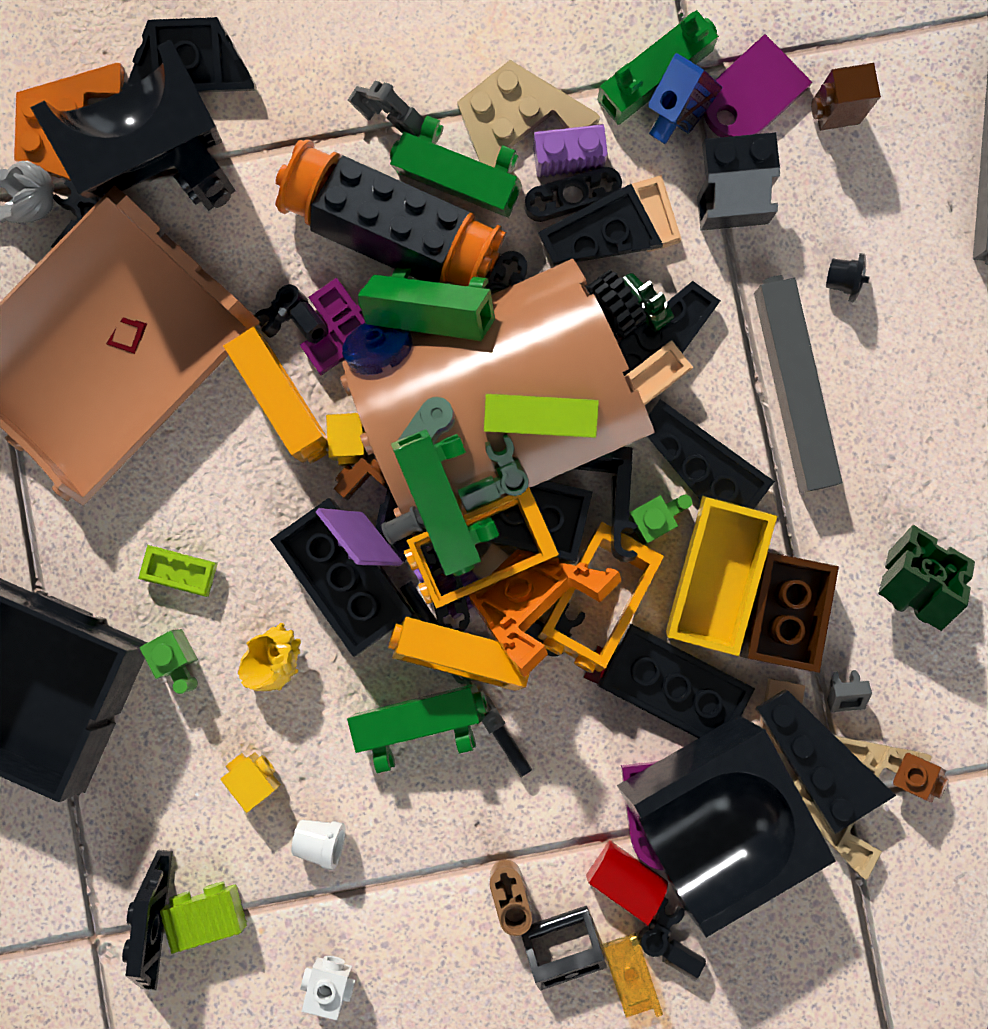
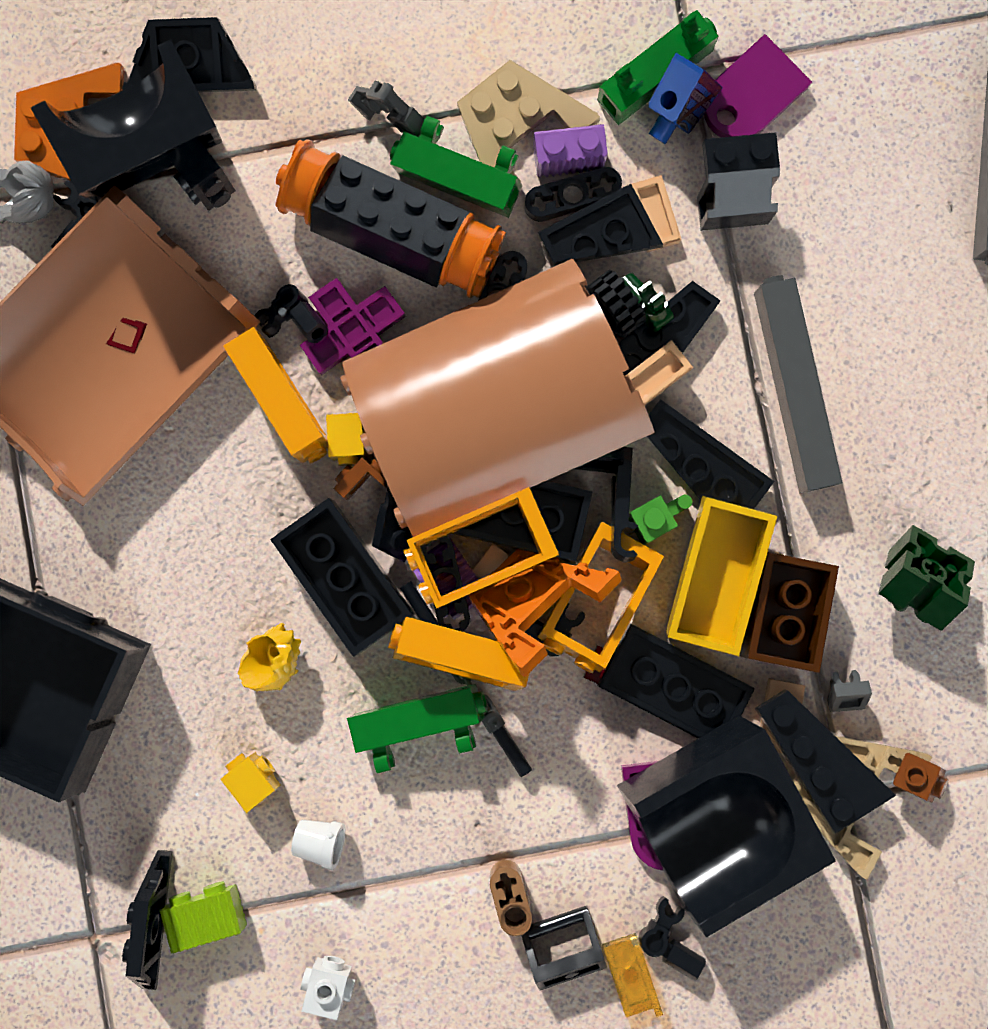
lime plate [138,545,218,597] -> none
bright green brick [139,629,198,694] -> none
medium lavender piece [316,508,403,566] -> none
clear blue plate [342,323,413,375] -> none
green brick [358,267,495,341] -> none
dark grey axle [381,506,426,545] -> none
green brick [391,429,499,576] -> none
sand green leg [397,397,455,444] -> none
dark green bar [458,433,529,513] -> none
lime tile [484,394,599,438] -> none
red brick [586,840,668,925] -> none
reddish brown brick [811,63,881,131] -> none
black piece [826,253,870,303] -> none

